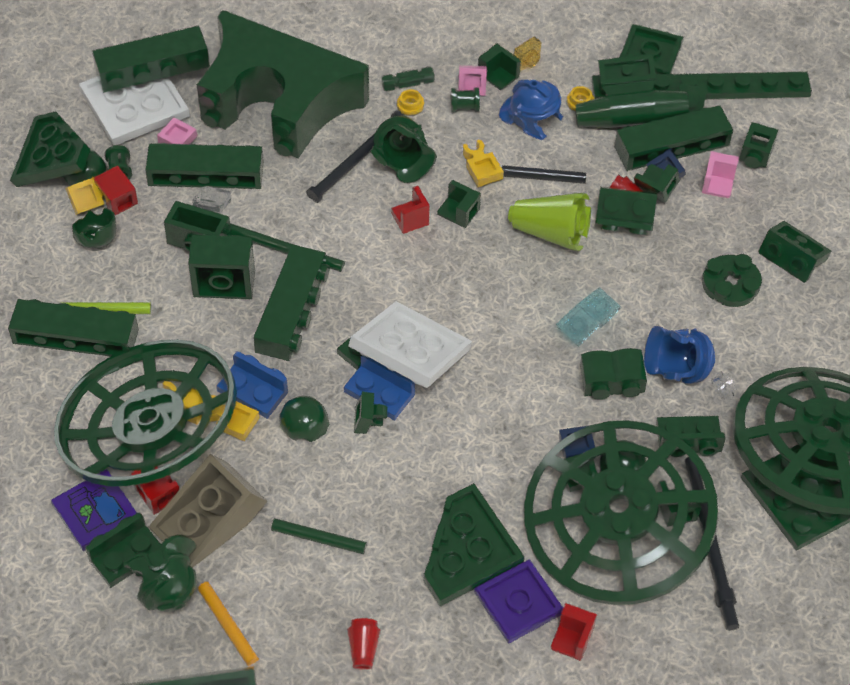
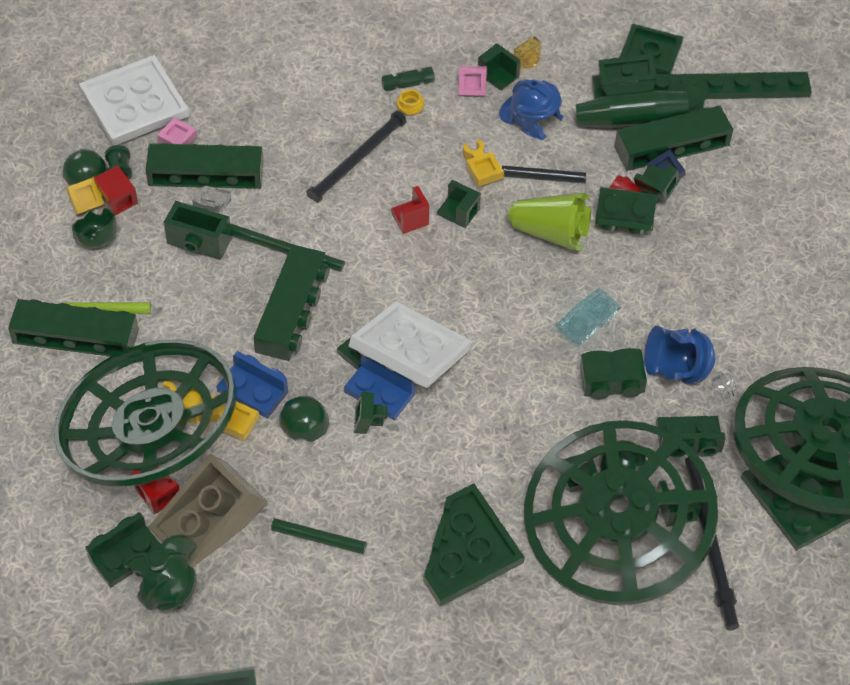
dark green plate [10,111,91,187] -> none
dark purple tile [51,469,137,551] -> none
dark green brick [92,25,210,93] -> none
dark green brick [188,234,255,299] -> none
dark green piece [197,10,369,159] -> none
light orange bar [198,581,259,666] -> none
red cone [347,618,381,669] -> none
dark green helmet [371,116,437,183] -> none
dark green bush [451,87,480,113] -> none
dark purple tile [474,559,563,644] -> none
red panel [551,603,597,661] -> none
dark blue plate [559,425,596,459] -> none
yellow plate [567,86,594,111] -> none
bright pink panel [702,151,739,198] -> none
dark green plate [702,254,762,307] -> none
dark green brick [739,122,779,169] -> none
dark green bracket [758,221,832,283] -> none

